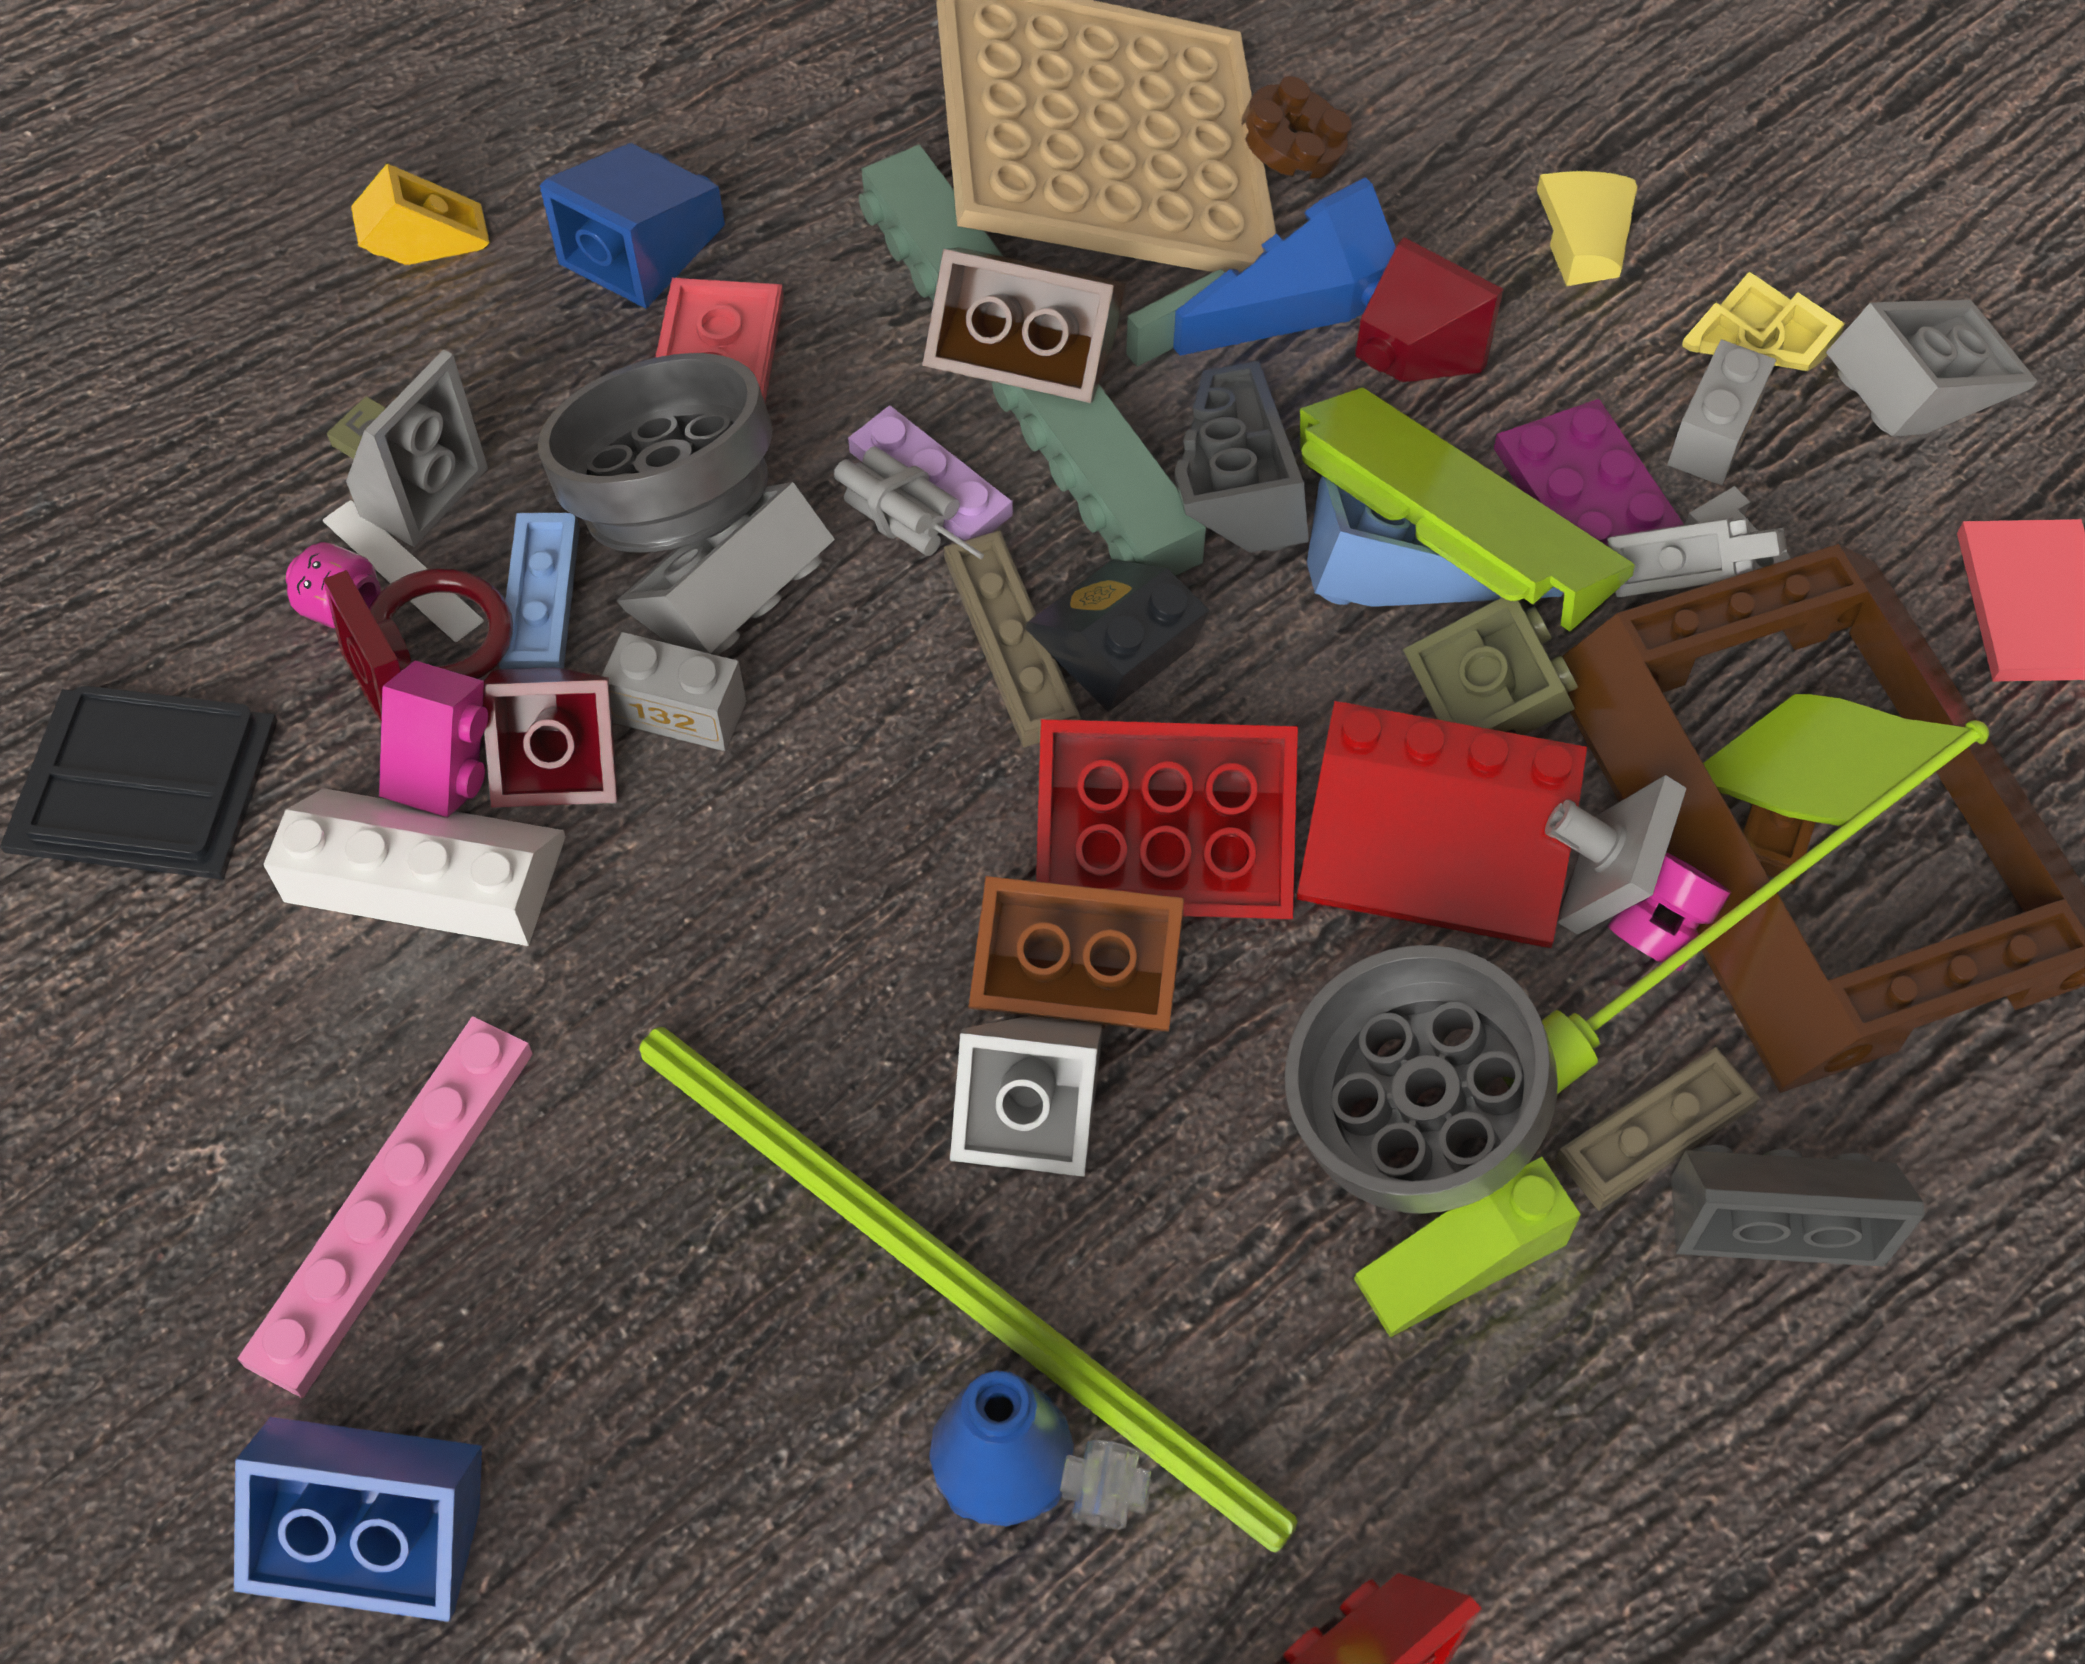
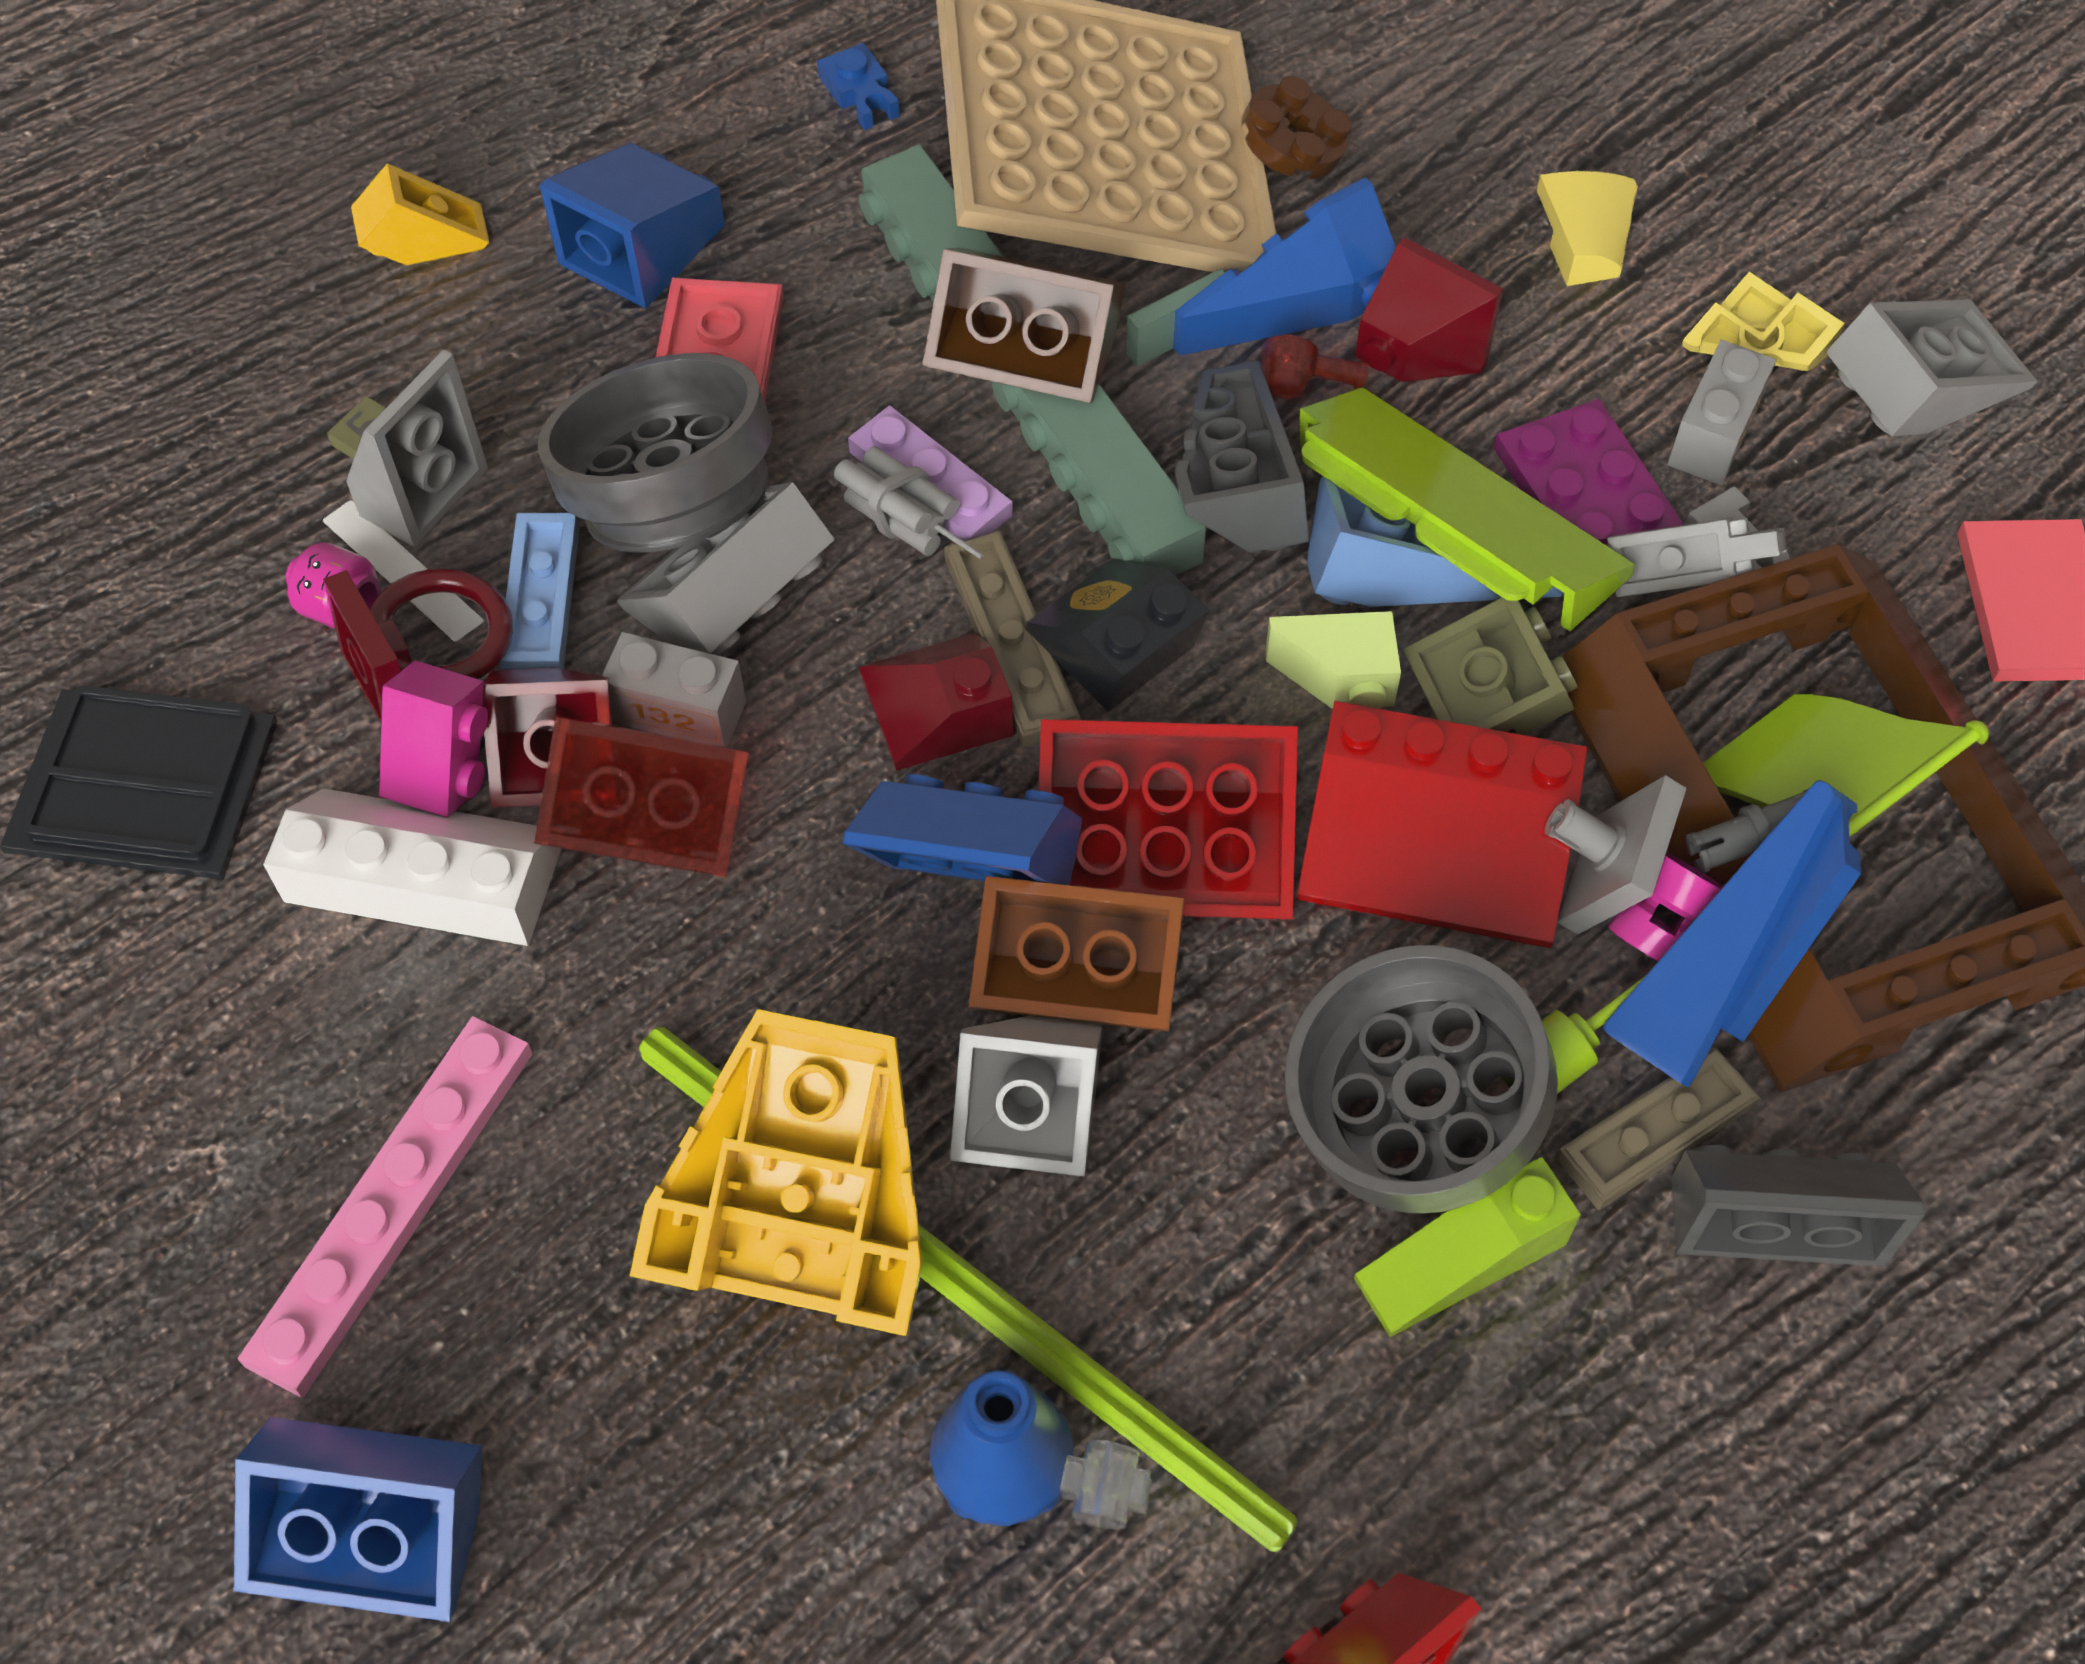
none -> clear red slope [534,716,749,877]
none -> yellow wedge [630,1009,923,1336]
none -> blue plate [817,42,900,131]
none -> blue slope [843,774,1082,885]
none -> dark red slope [859,633,1013,771]
none -> clear red bar [1261,335,1369,399]
none -> yellowish green slope [1265,611,1401,709]
none -> blue wedge [1603,780,1861,1088]
none -> dark grey pin [1686,788,1809,874]

